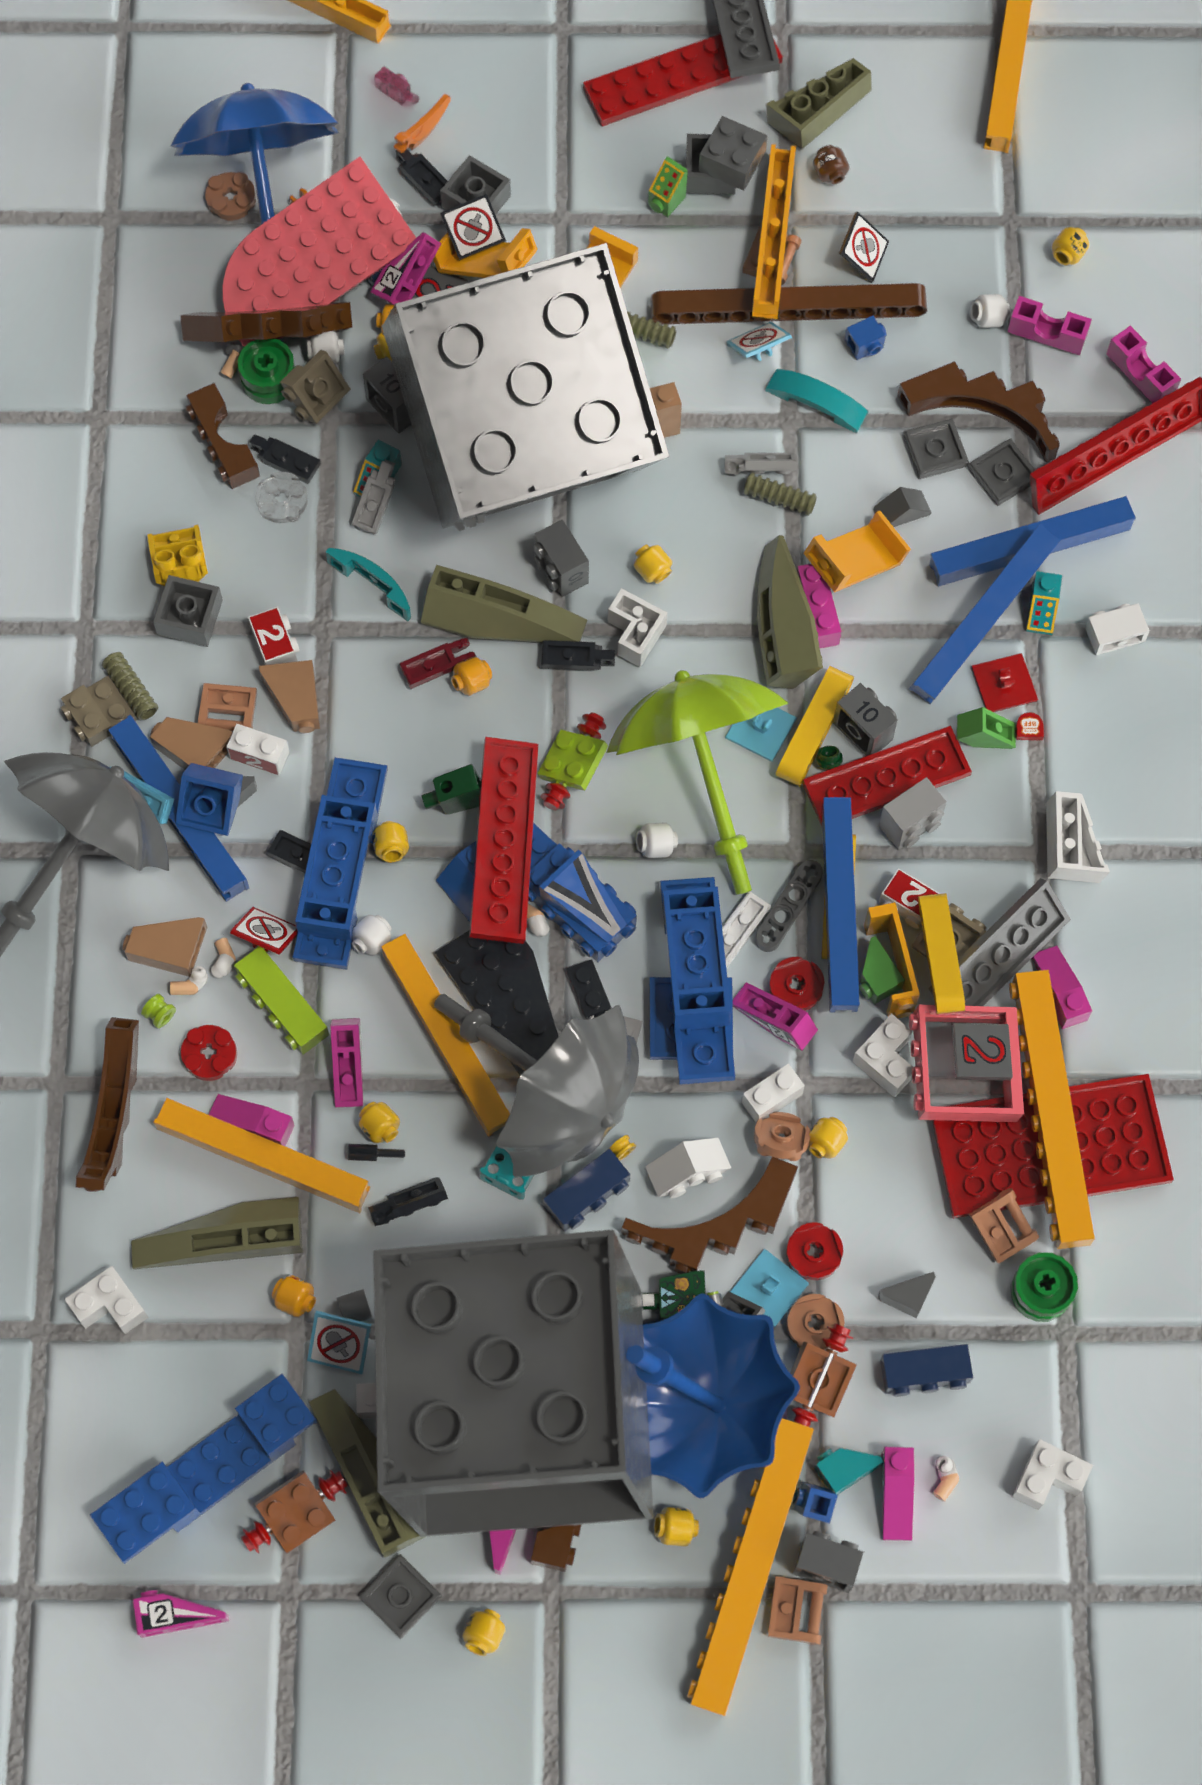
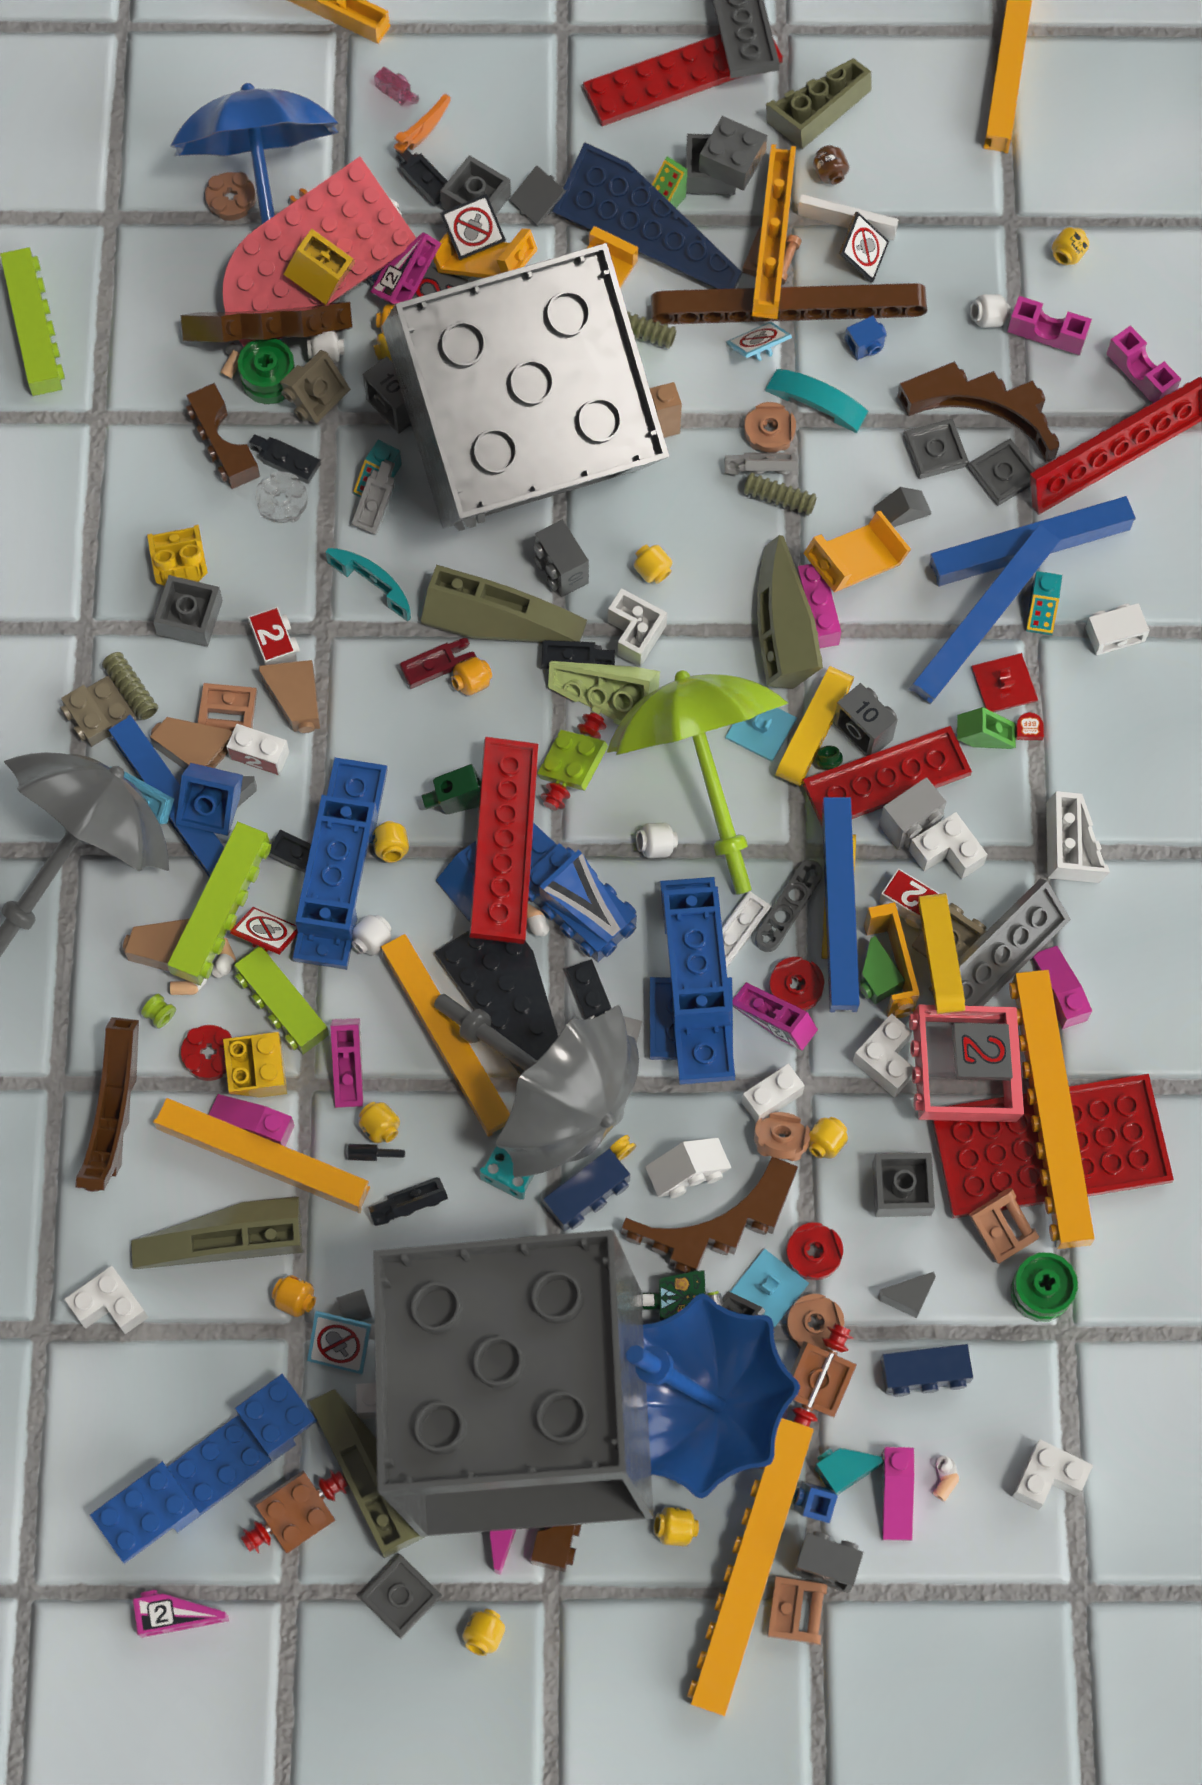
none -> lime brick [0,247,65,396]
none -> lime brick [167,821,271,986]
none -> yellow slope [223,1032,287,1098]
none -> yellow slope [284,228,355,305]
none -> dark grey piece [509,165,566,226]
none -> yellowish green wedge [548,661,660,725]
none -> dark blue wing [552,142,743,289]
none -> nougat plate [744,402,796,453]
none -> white tile [798,194,899,240]
none -> dark grey brick [872,1153,935,1217]
none -> white brick [909,812,988,879]

